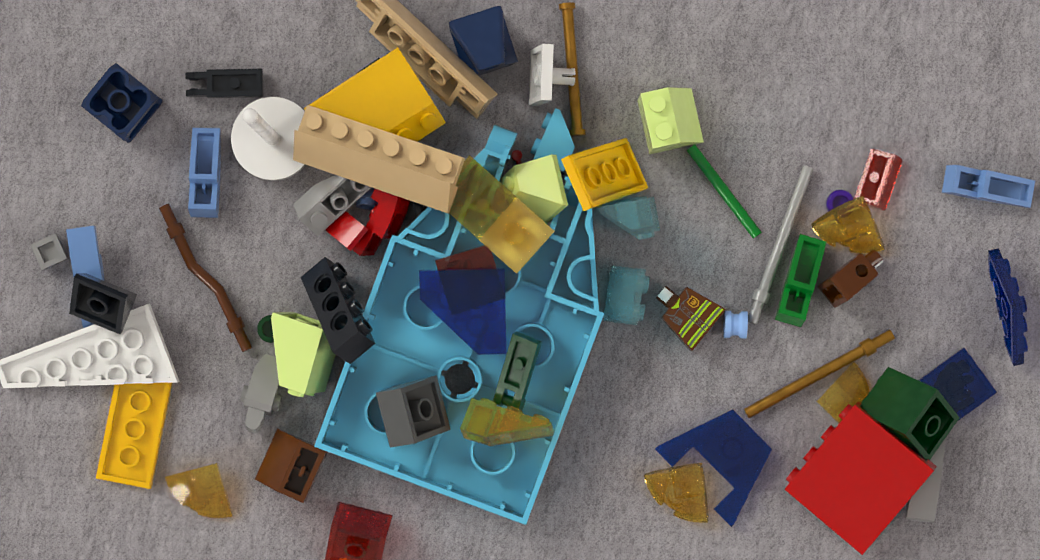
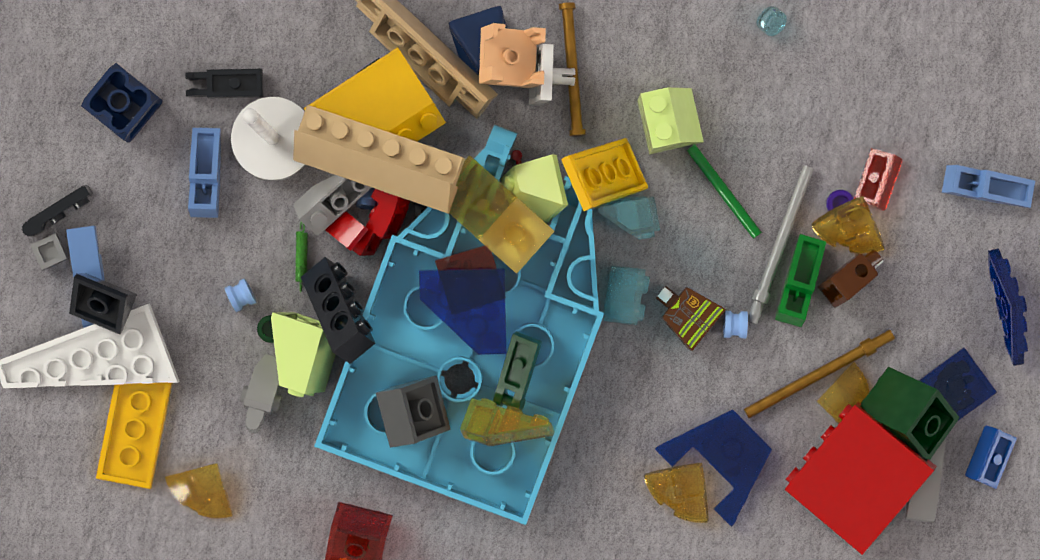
reddish brown bar [159,204,253,352] -> none
reddish brown slope [255,428,328,503] -> none
medium azure slope [530,108,575,174] -> none
none -> black hinge [22,185,93,237]
none -> light blue wheel [224,278,257,312]
none -> bright green piece [295,222,308,293]
none -> light nougat panel [479,23,546,88]
none -> clear light blue tile [756,6,787,36]
none -> blue slope [965,425,1017,489]

